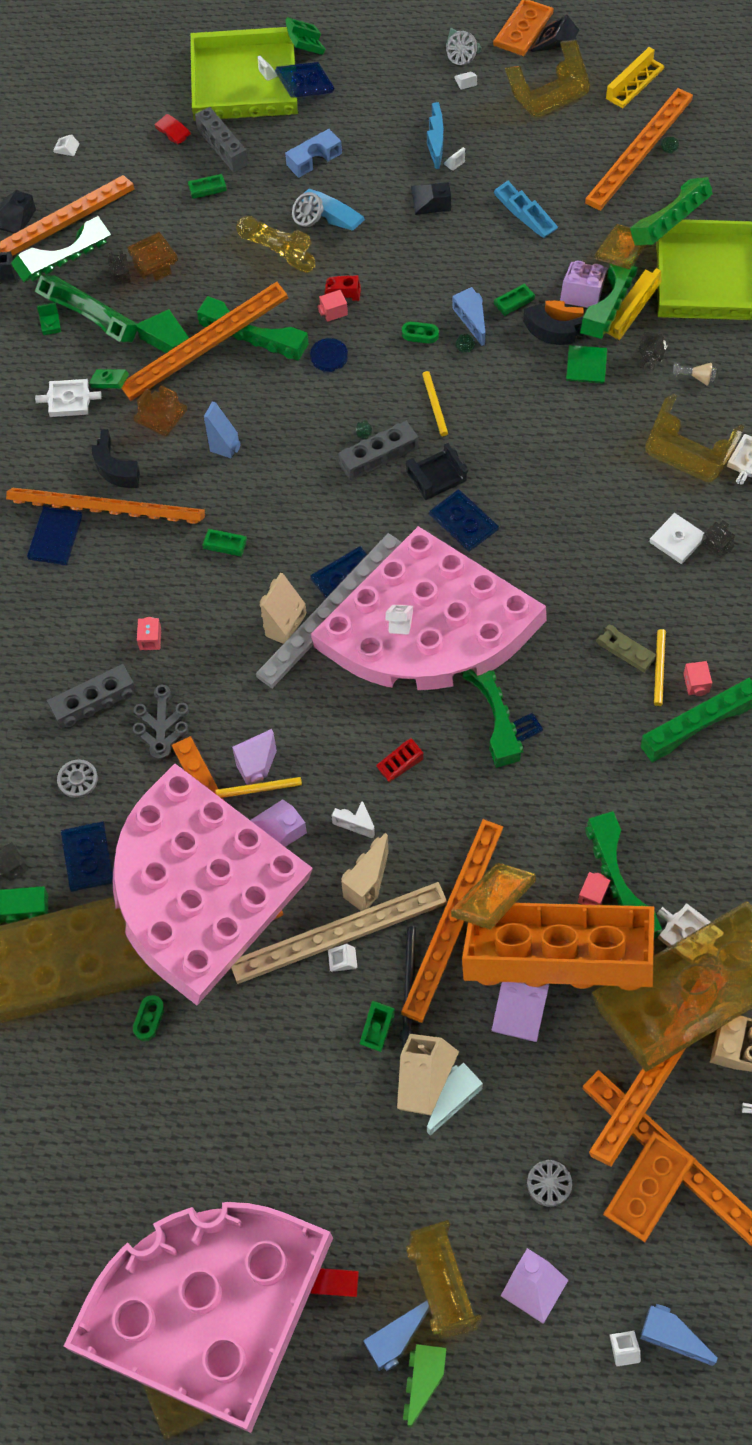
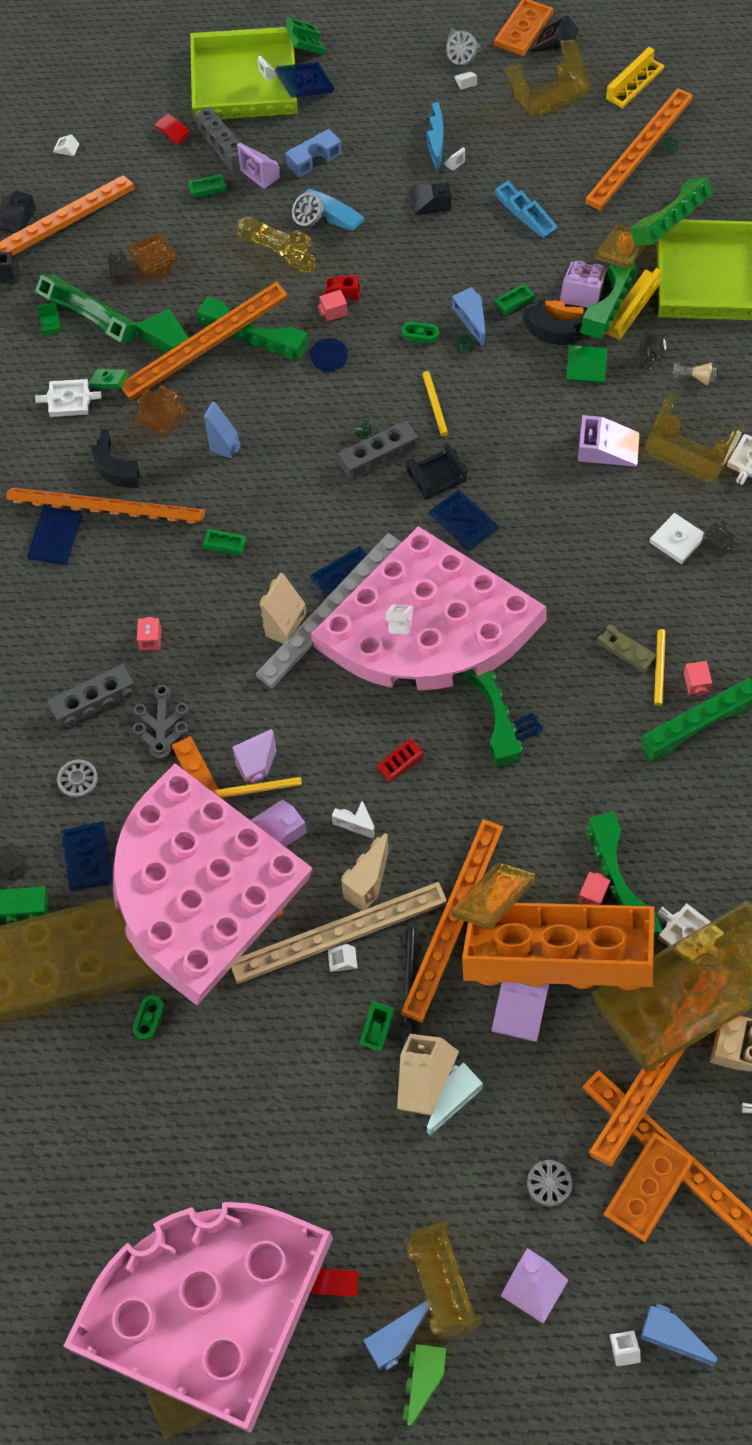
arch [11,216,111,282] -> none
none -> lavender slope [237,143,280,189]
none -> lavender slope [578,415,639,467]

